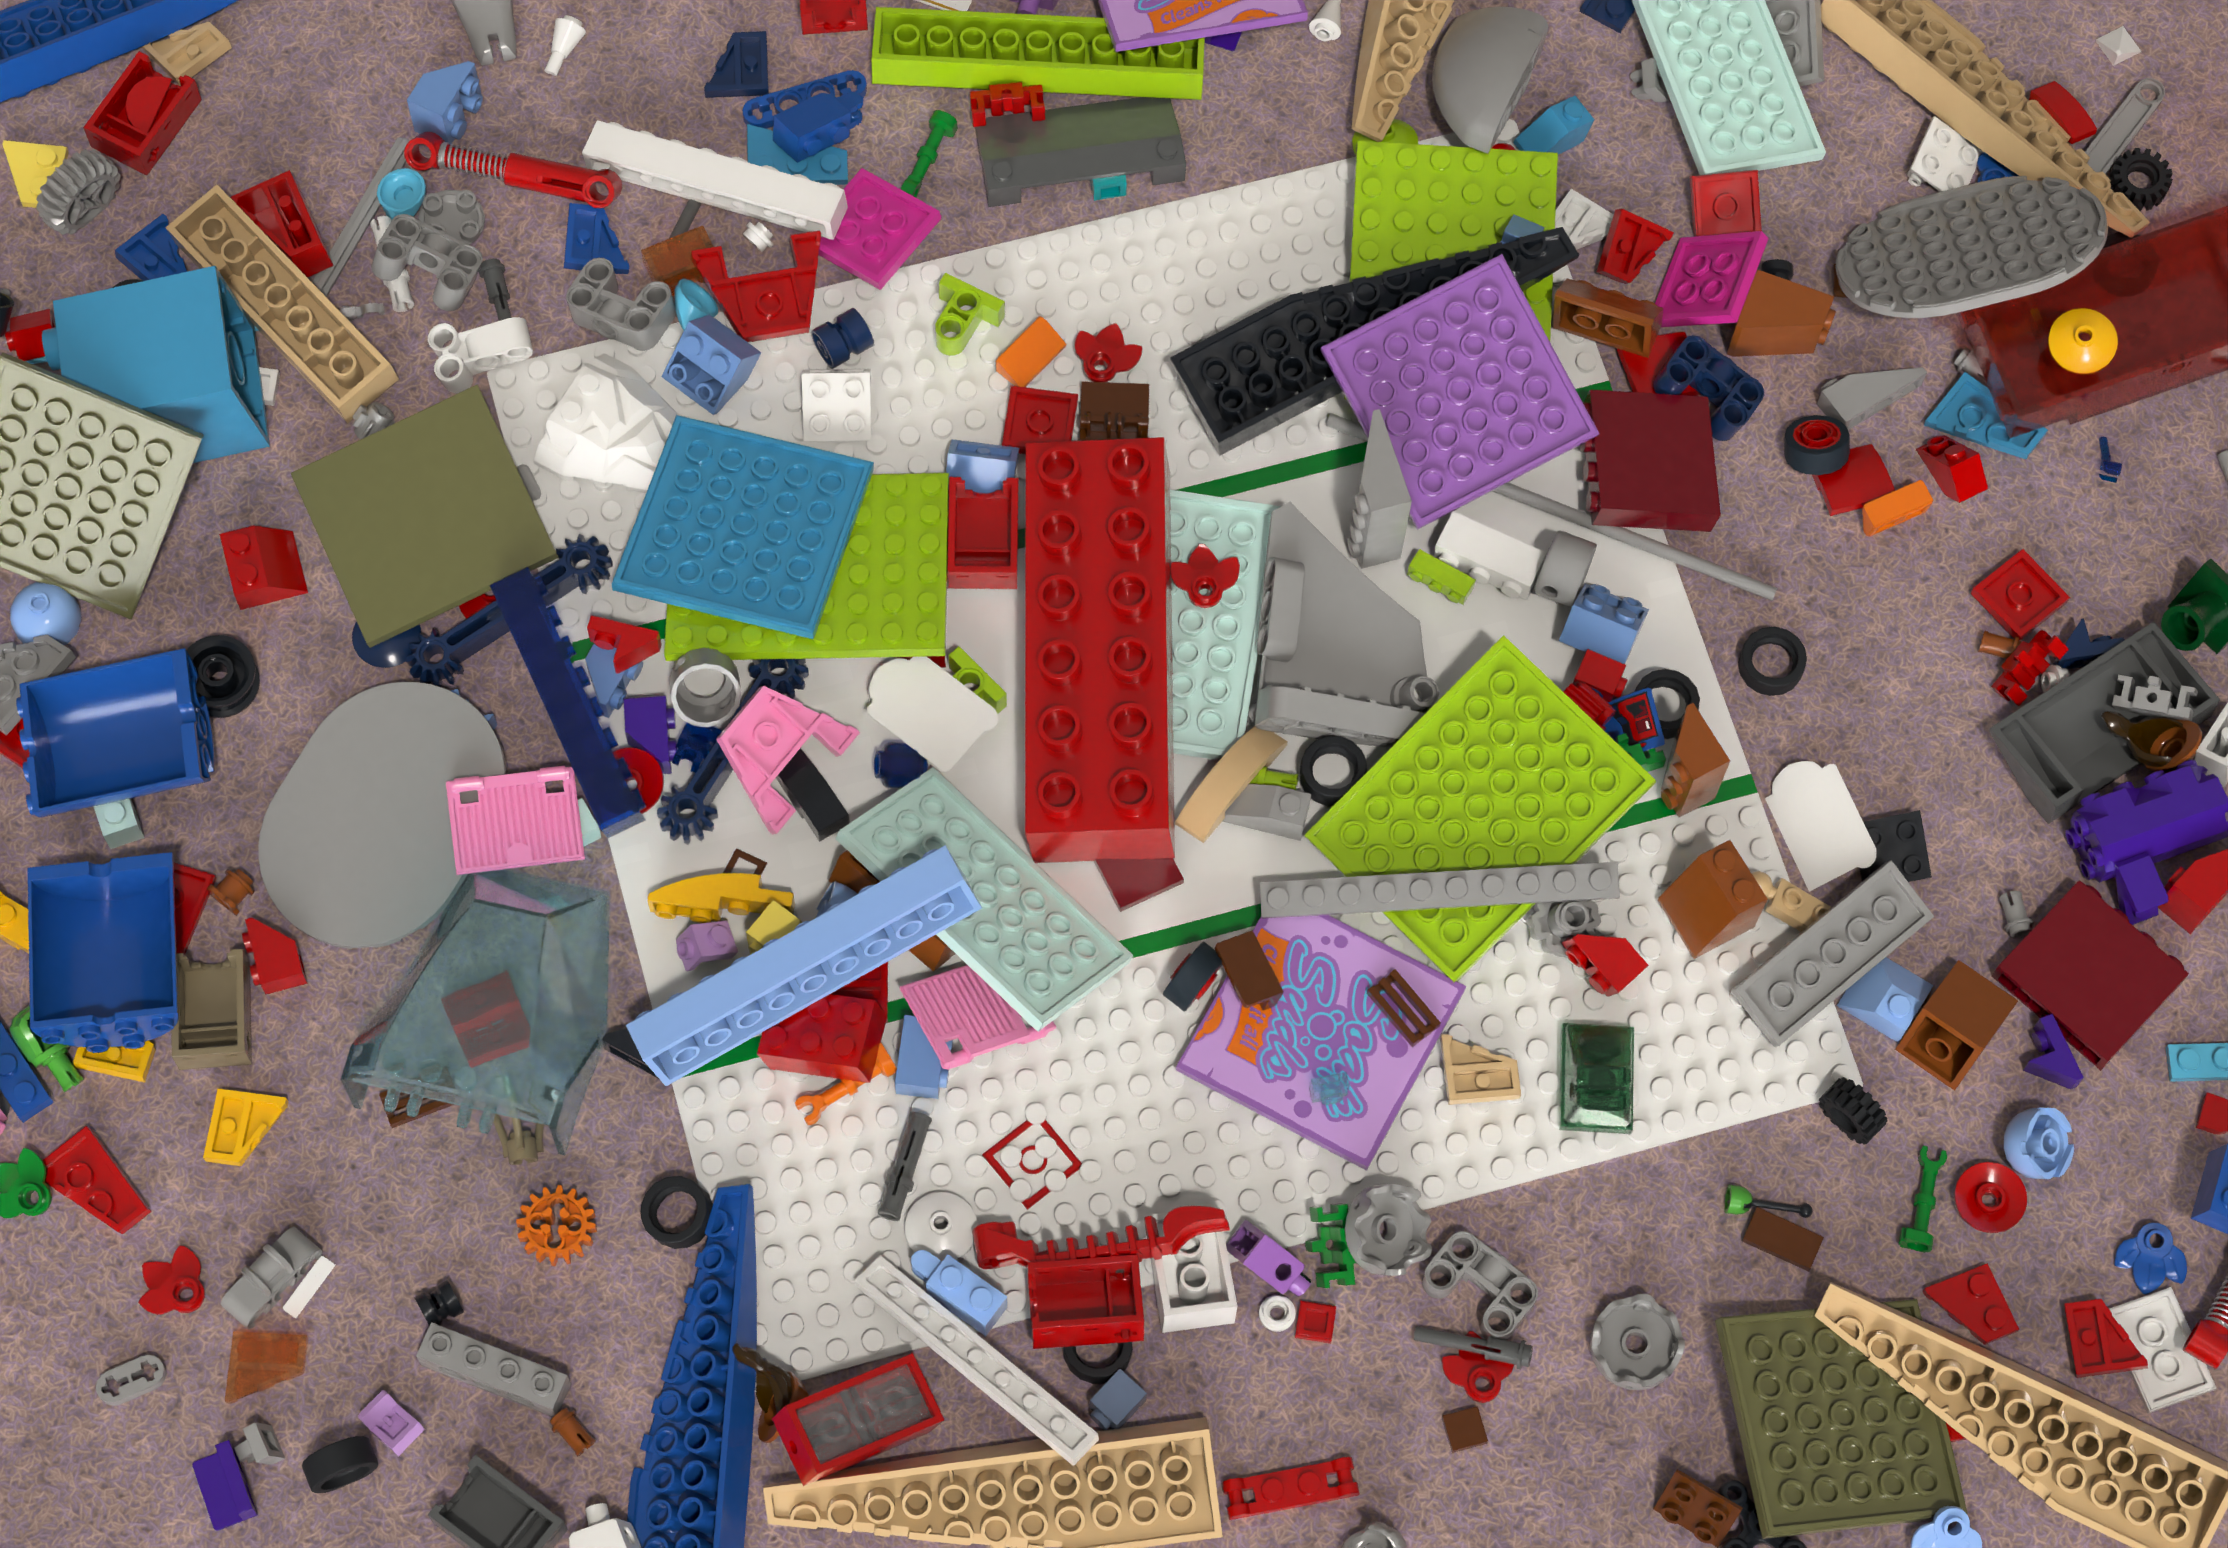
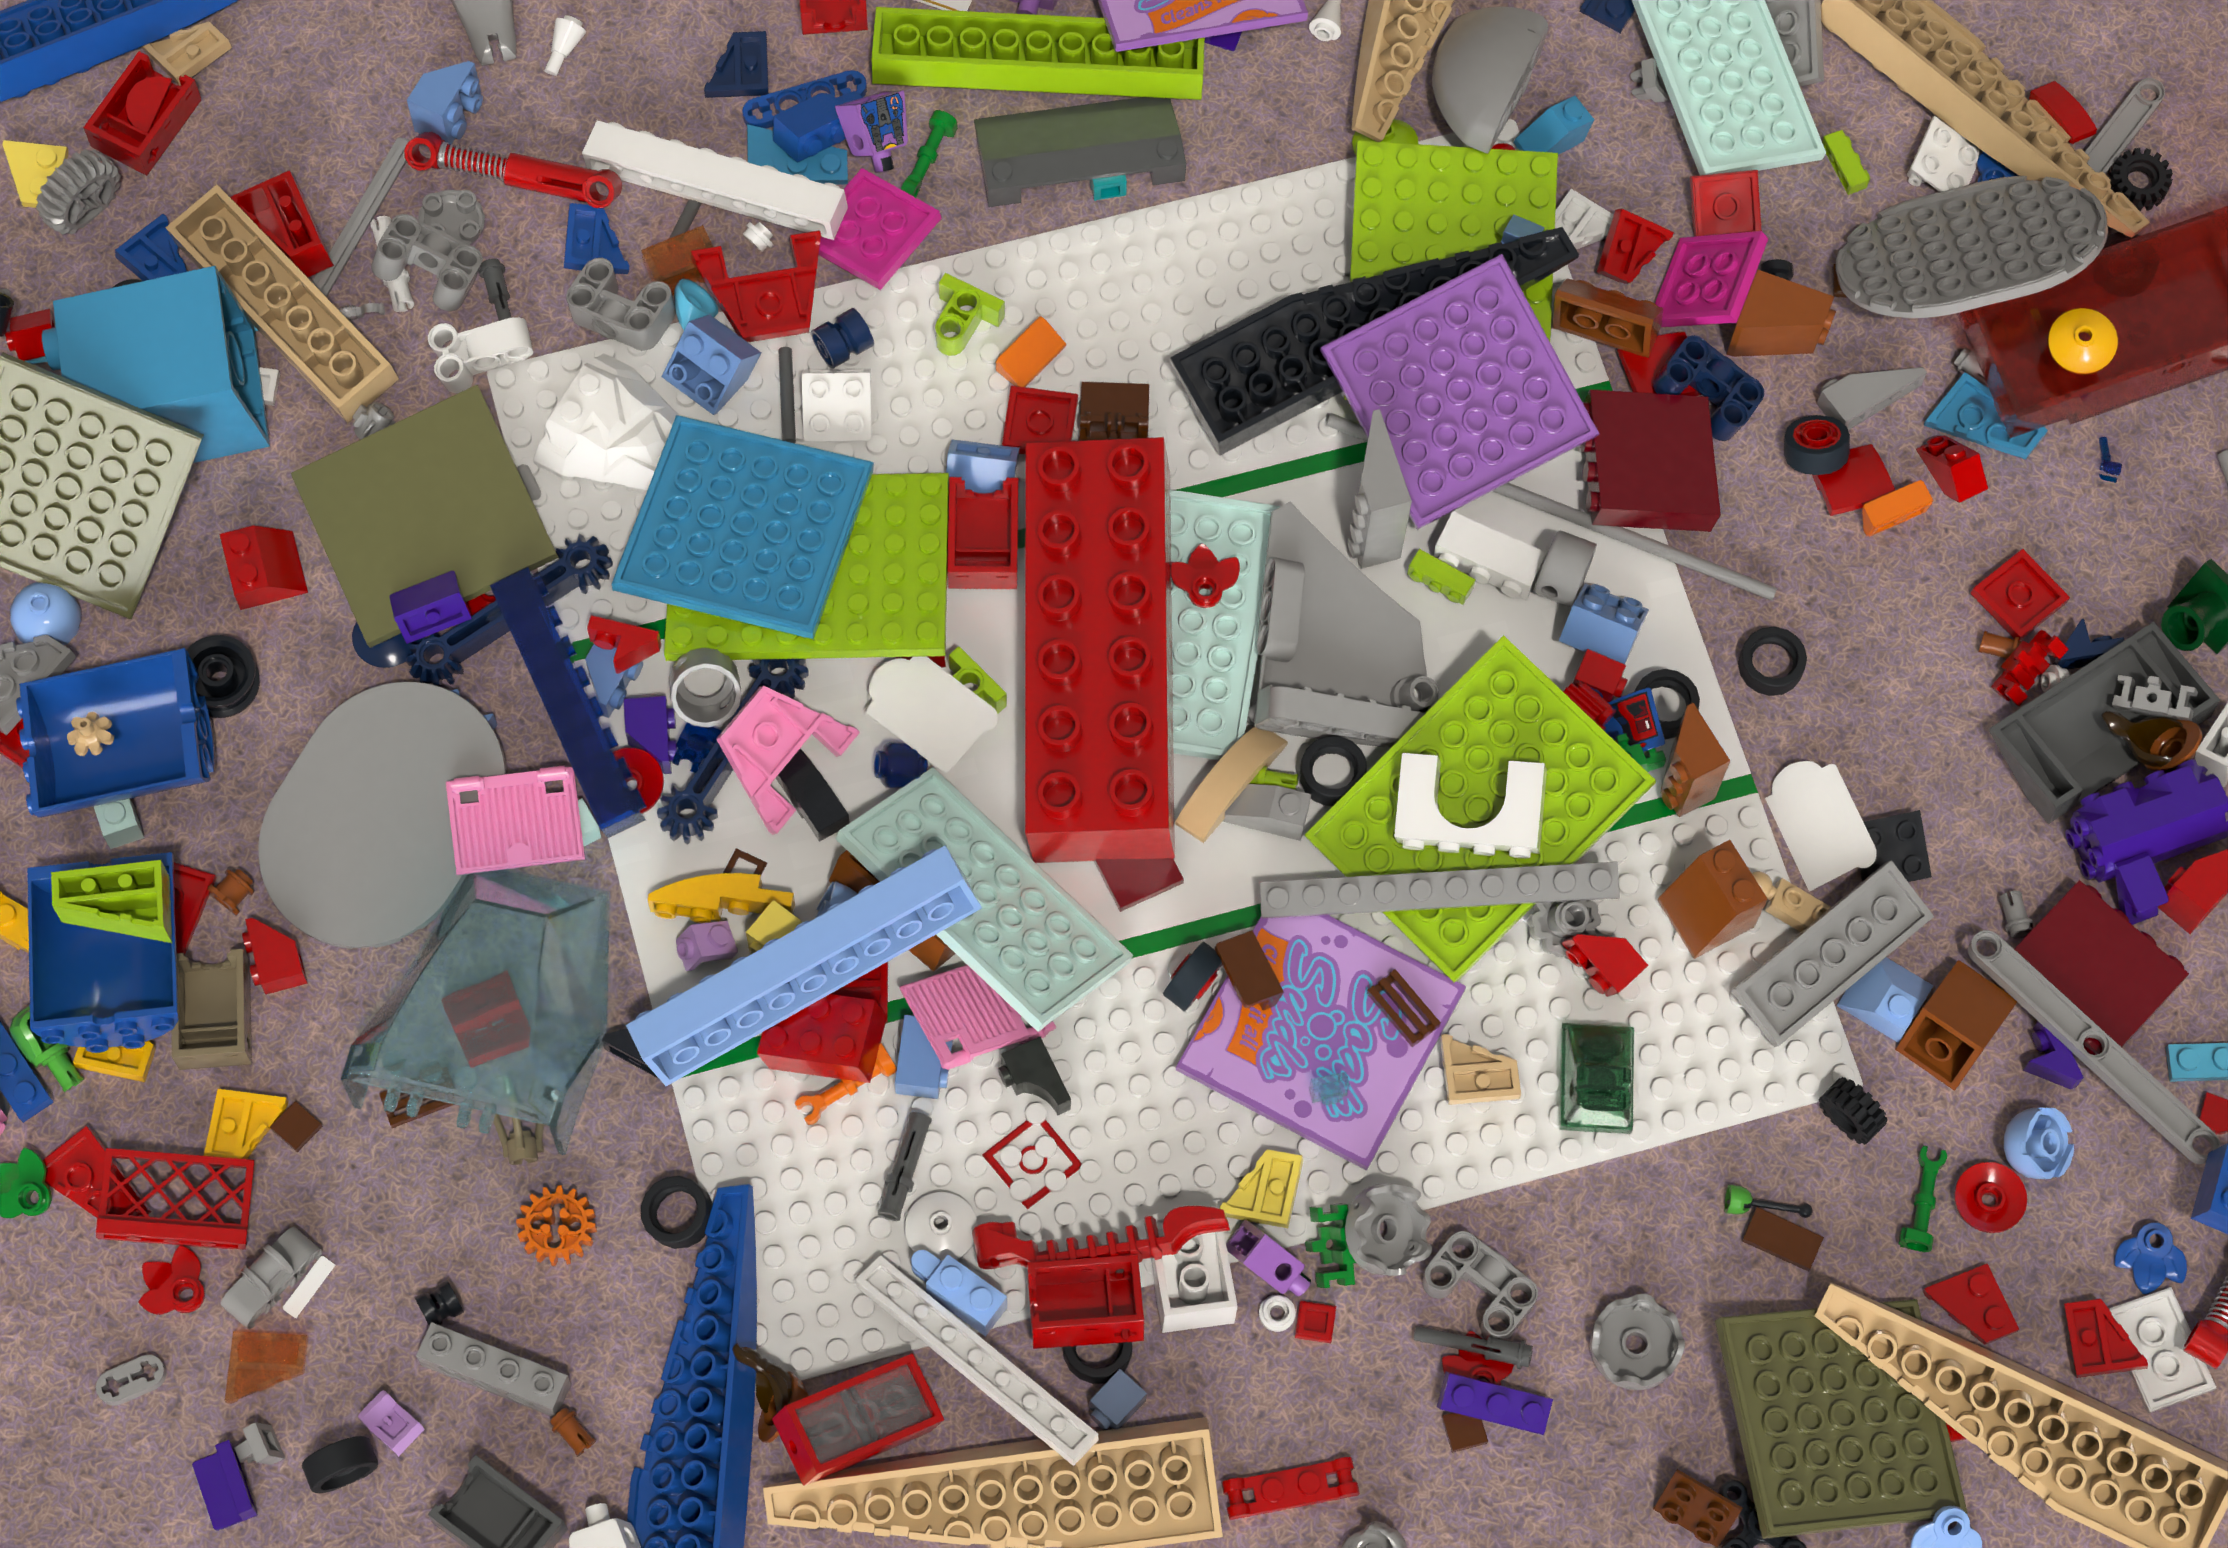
medium azure piece [377,168,426,219] -> none
red piece [970,82,1046,127] -> none
red plate [1075,323,1142,382] -> none
white slope [2096,26,2141,66] -> none
none -> lime wedge [51,860,172,943]
none -> tan plant [67,712,114,756]
none -> red fence [96,1148,255,1250]
none -> reddish brown tile [270,1101,323,1153]
none -> dark purple panel [389,571,472,644]
none -> dark grey bar [778,347,796,443]
none -> torso [835,90,908,172]
none -> pearl dark grey arch [998,1036,1071,1115]
none -> light yellow wing [1219,1149,1304,1228]
none -> white arch [1394,753,1547,859]
none -> dark purple plate [1437,1371,1553,1435]
none -> lime piece [1822,130,1870,195]
none -> light grey beam [1968,930,2220,1164]

